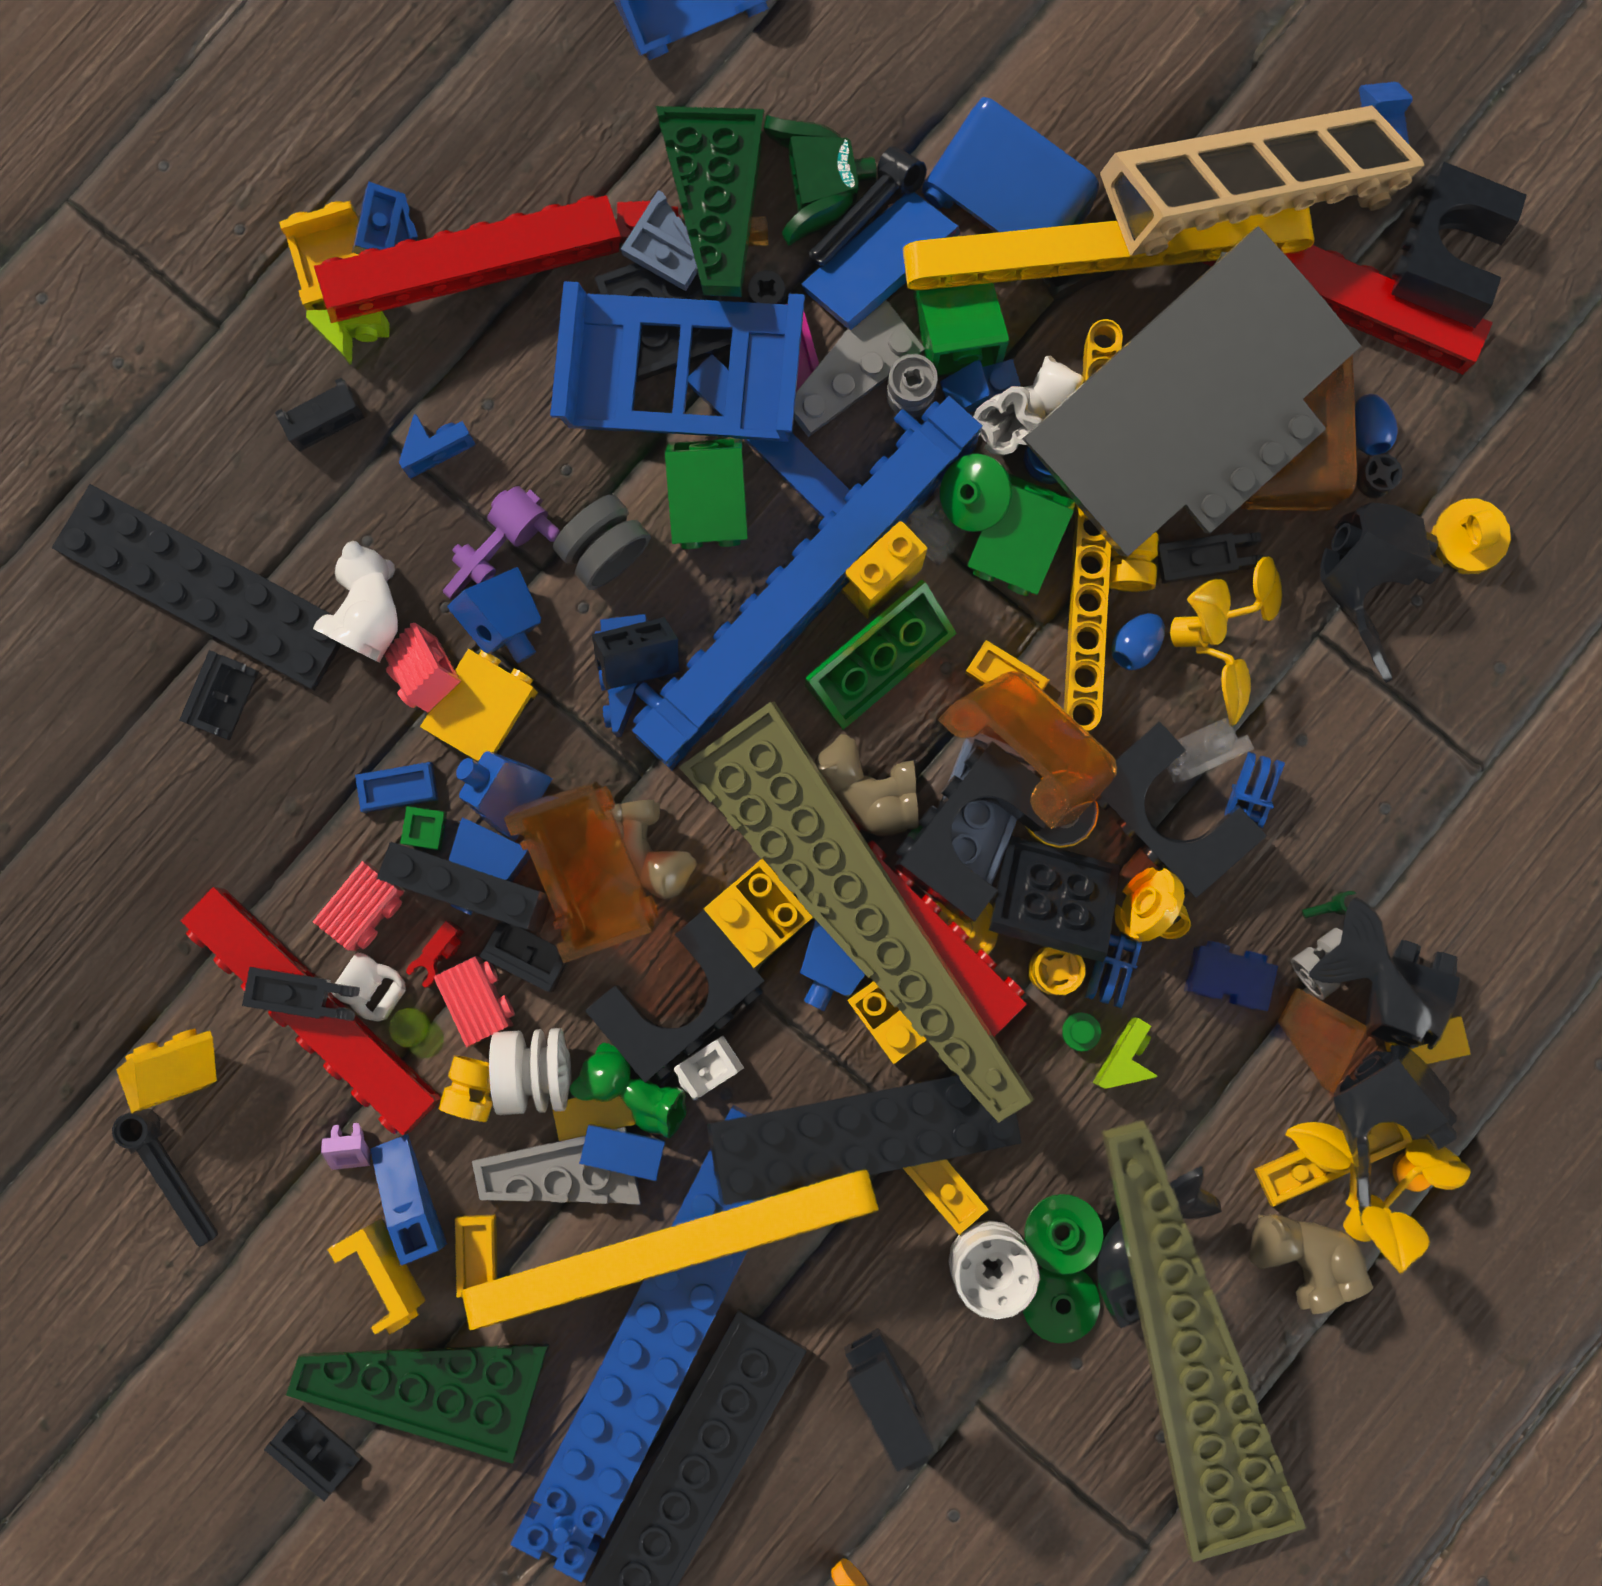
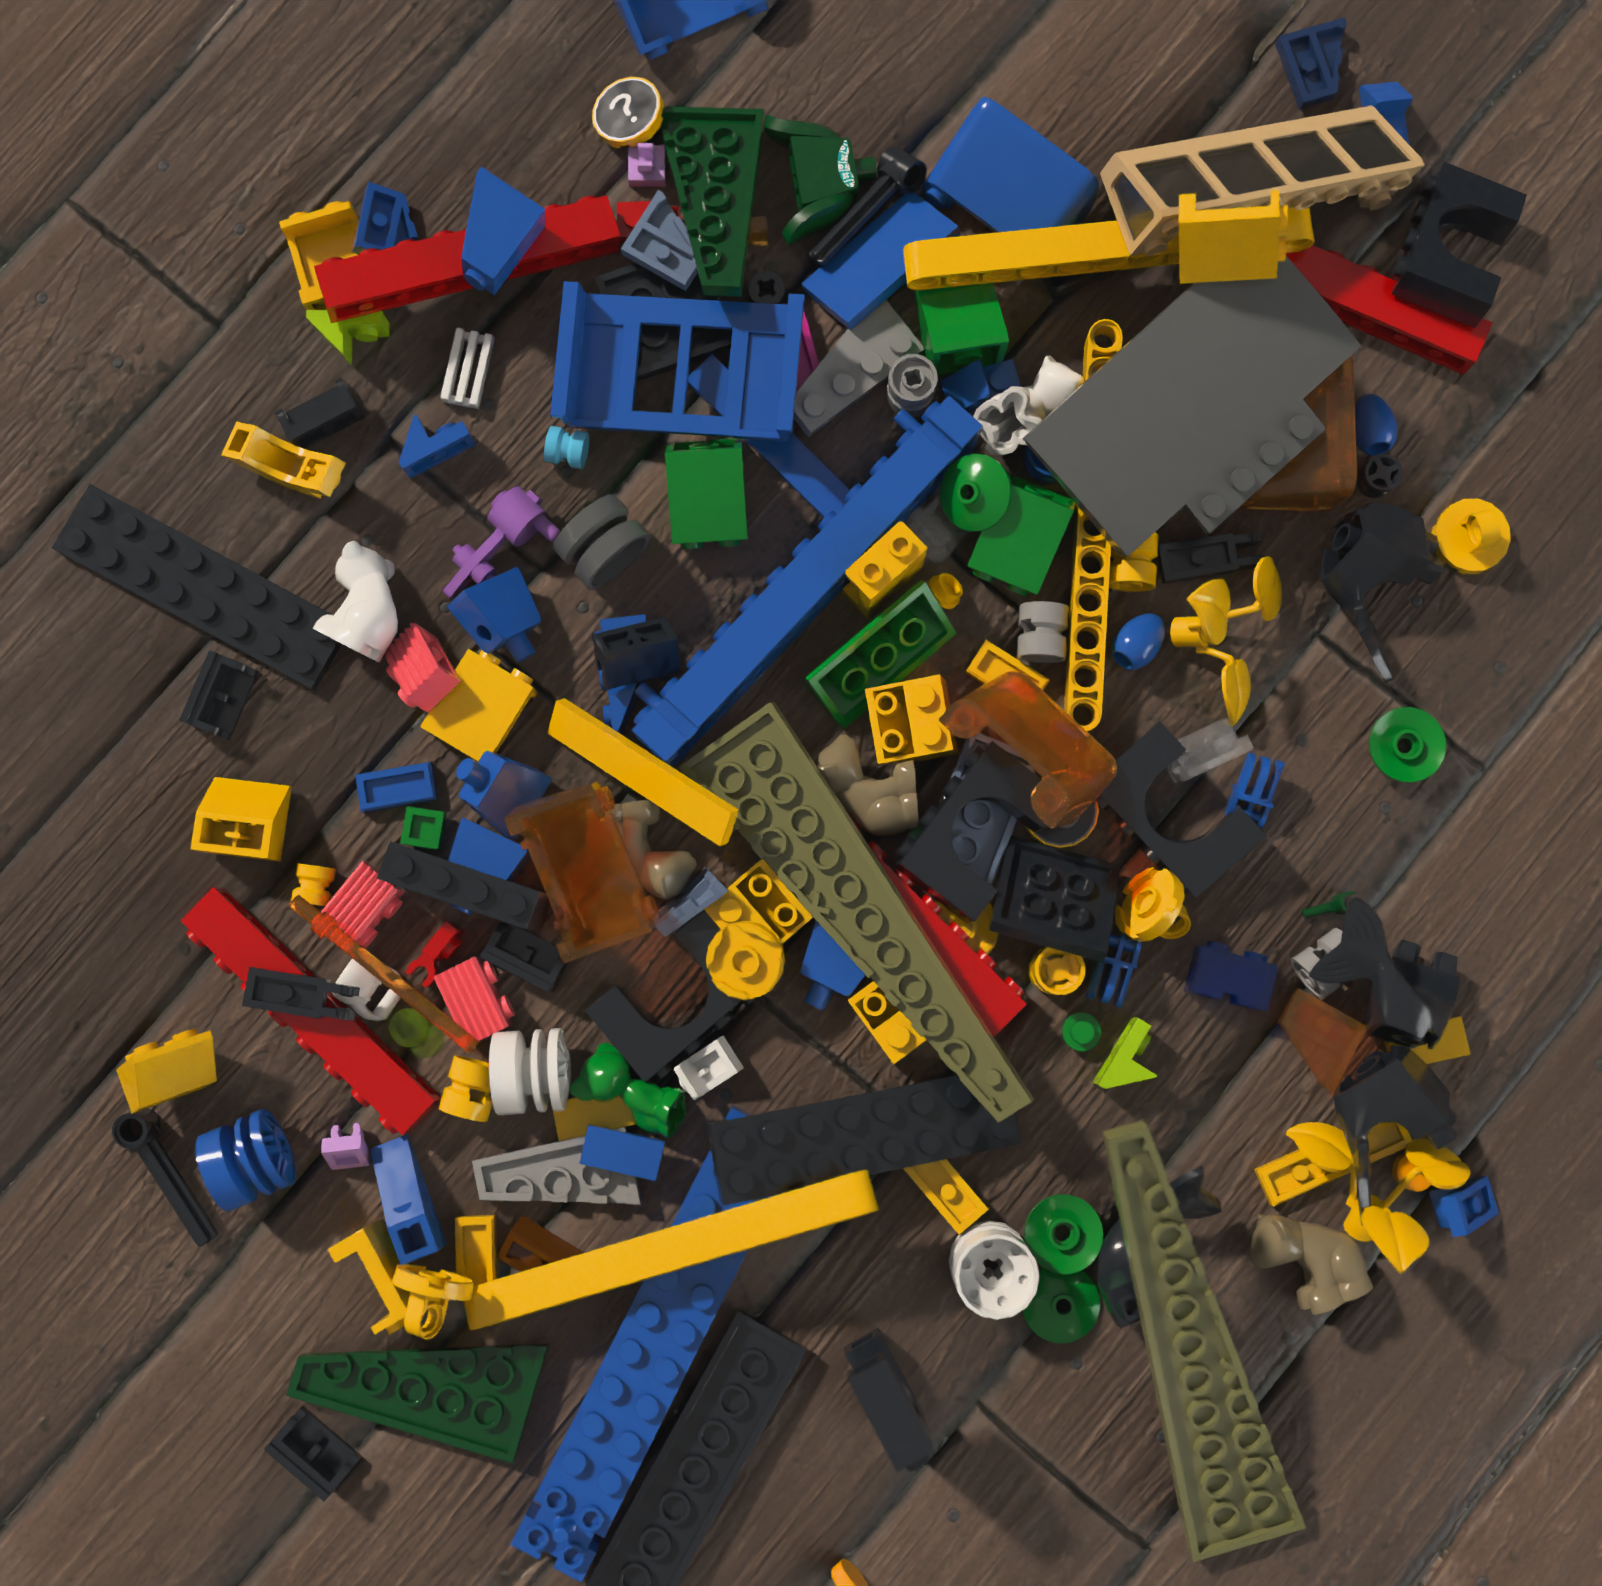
none -> yellow slope [190,777,292,862]
none -> blue wheel [195,1108,297,1212]
none -> yellow arch [221,422,346,499]
none -> clear orange bar [289,895,480,1054]
none -> yellow wheel [291,863,336,906]
none -> yellow tile [391,1264,474,1340]
none -> white tile [440,328,495,409]
none -> blue slope [461,167,546,295]
none -> reddish brown slope [497,1216,585,1272]
none -> medium azure wheel [544,426,590,470]
none -> yellow tile [547,698,739,846]
none -> tile [592,77,664,148]
none -> lavender tile [628,143,666,187]
none -> sand blue wing [650,867,728,937]
none -> yellow tile [706,920,785,1000]
none -> yellow slope [865,674,959,765]
none -> yellow plate [927,573,963,609]
none -> light grey wheel [1017,601,1069,663]
none -> yellow panel [1179,190,1288,284]
none -> dark blue wing [1275,17,1346,109]
none -> green dish [1369,707,1446,783]
none -> blue slope [1430,1175,1499,1237]

